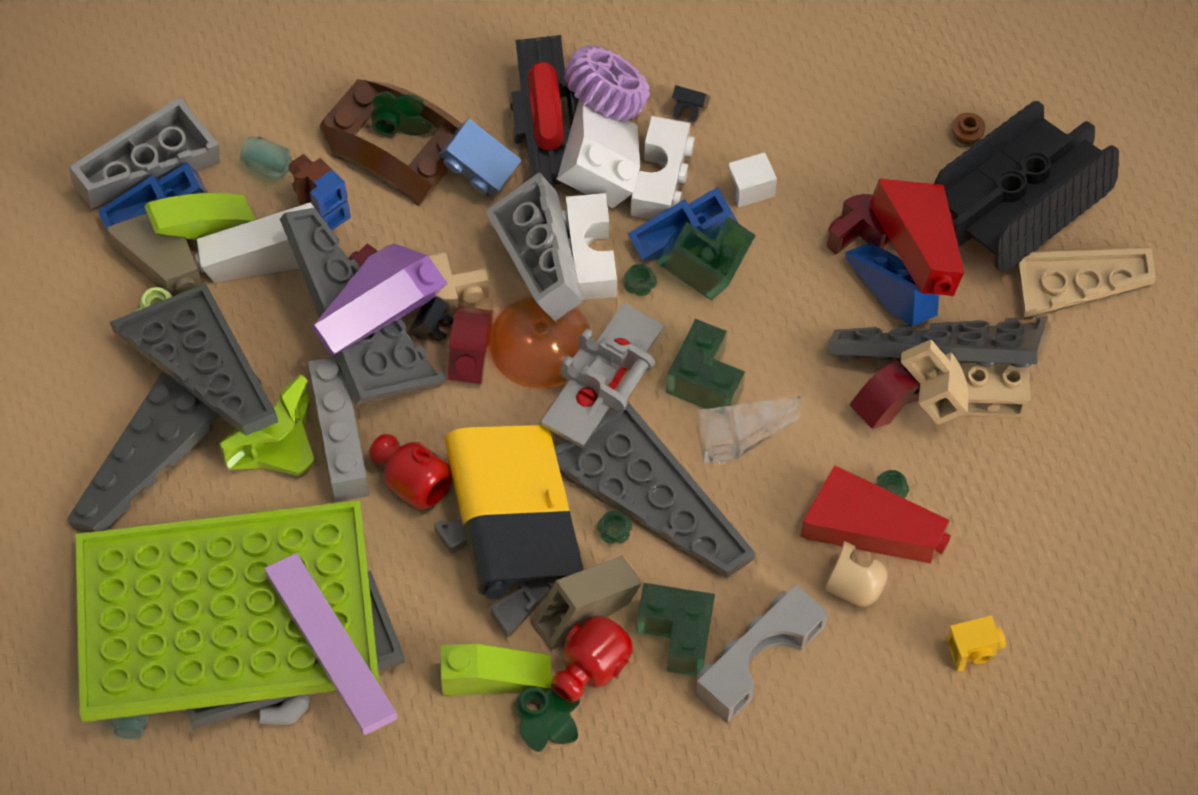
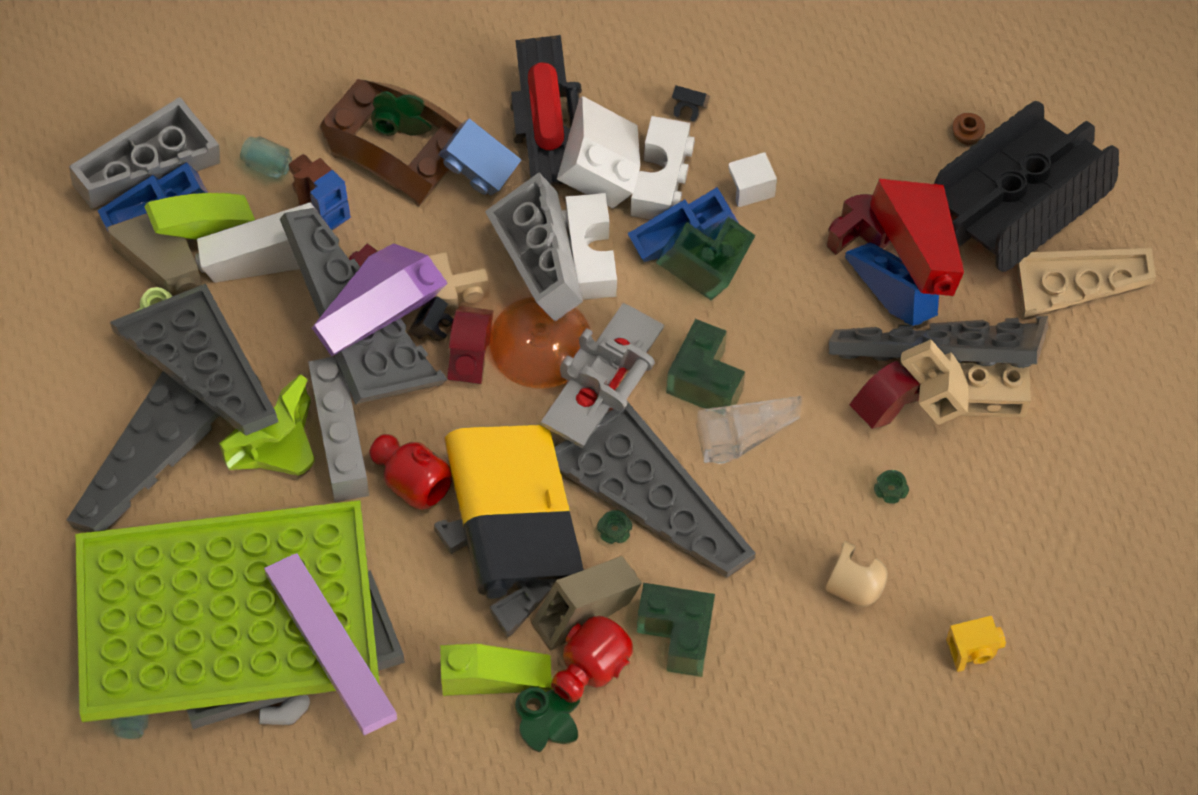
lavender gear [564,45,650,121] -> none
clear green plate [624,264,657,296] -> none
light grey arch [696,585,828,723] -> none
red slope [800,465,951,564] -> none

